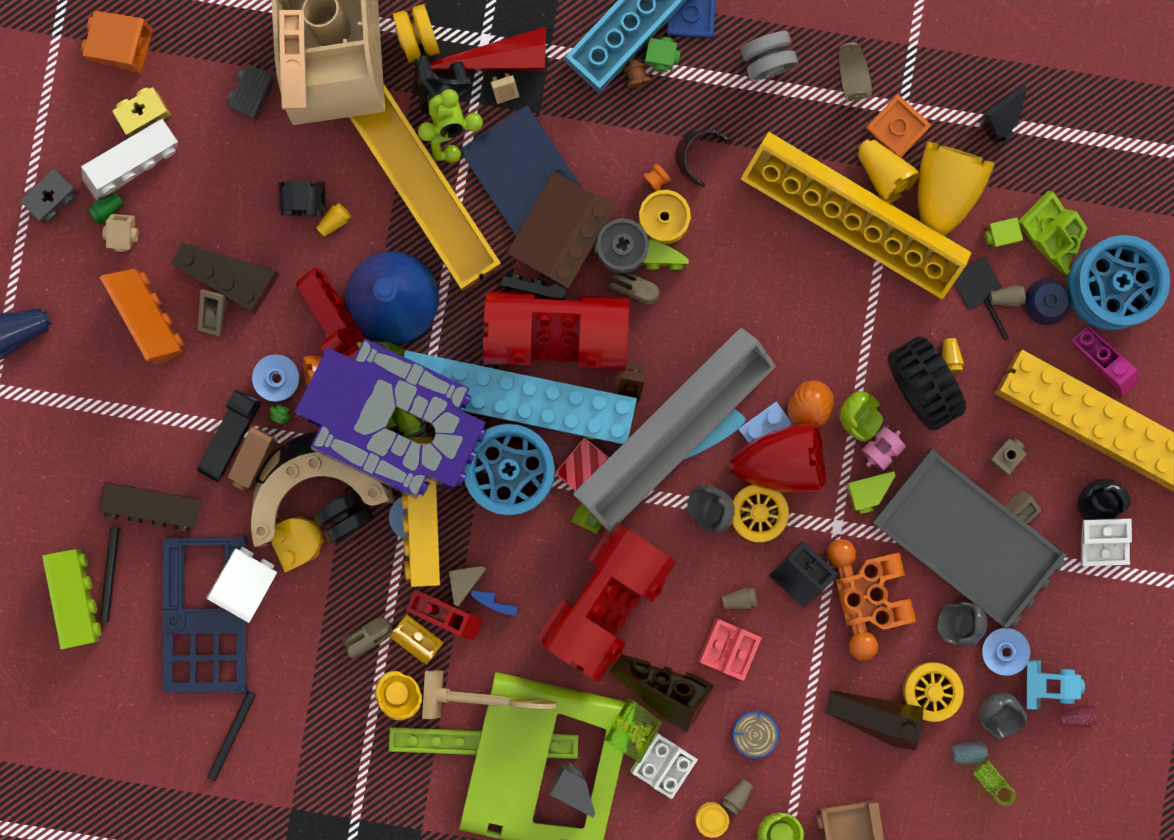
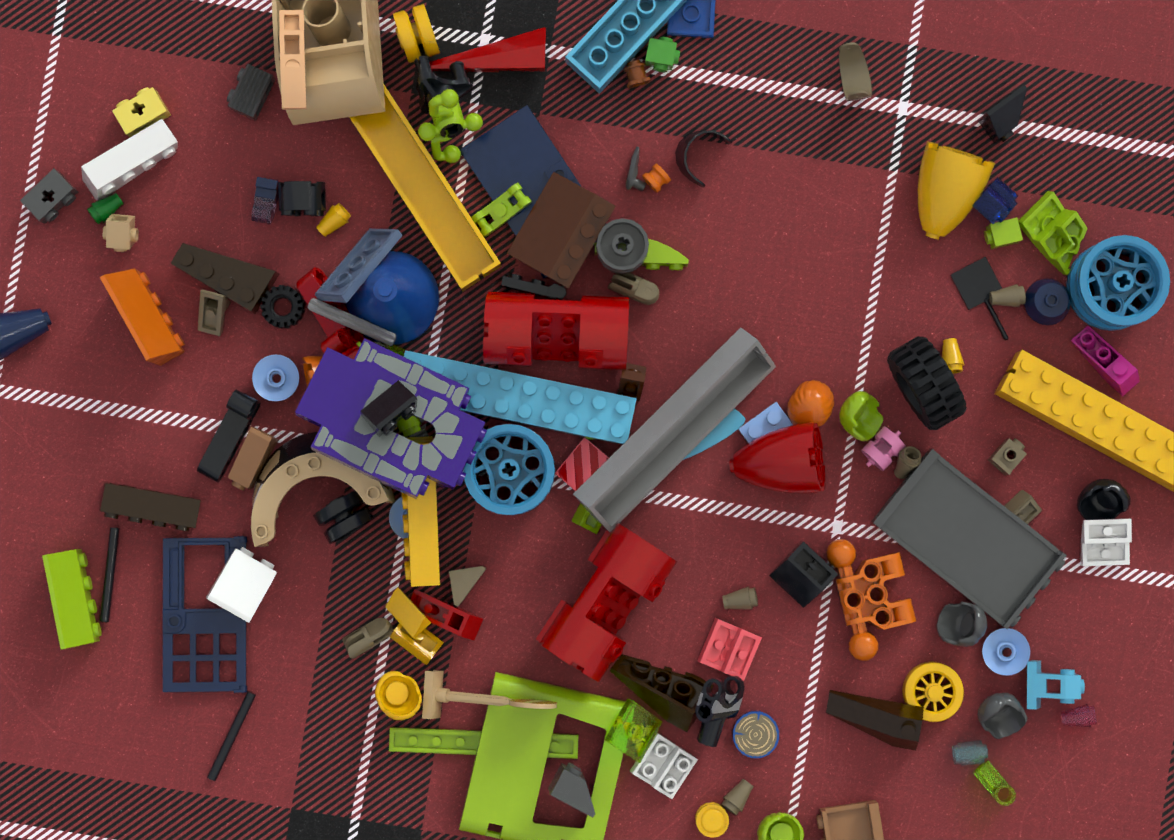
orange slope [81,11,153,74] -> none
bright green plate [269,404,292,424] -> none
yellow slope [271,516,324,572] -> none
blue slope [471,590,518,616] -> none
tan tile [491,73,519,104] -> none
yellow wheel [638,190,691,245] -> none
dark grey piece [687,485,735,534] -> none
yellow wheel [732,485,789,543] -> none
light grey wheel [740,31,799,81] -> none
yellow brick [741,132,972,300] -> none
lime slope [846,471,895,514] -> none
yellow cone [857,140,919,204] -> none
orange tile [865,94,932,158] -> none
none -> leg [251,177,279,224]
none -> black tyre [260,285,305,329]
none -> light grey axle [308,298,396,346]
none -> sand blue tile [315,228,403,303]
none -> black slope [360,380,417,437]
none -> yellow slope [385,587,431,639]
none -> lime plate [471,183,532,237]
none -> dark grey bar [625,147,646,191]
none -> black connector [695,676,745,747]
none -> dark tan cone [894,446,921,479]
none -> clear blue brick [973,176,1018,224]

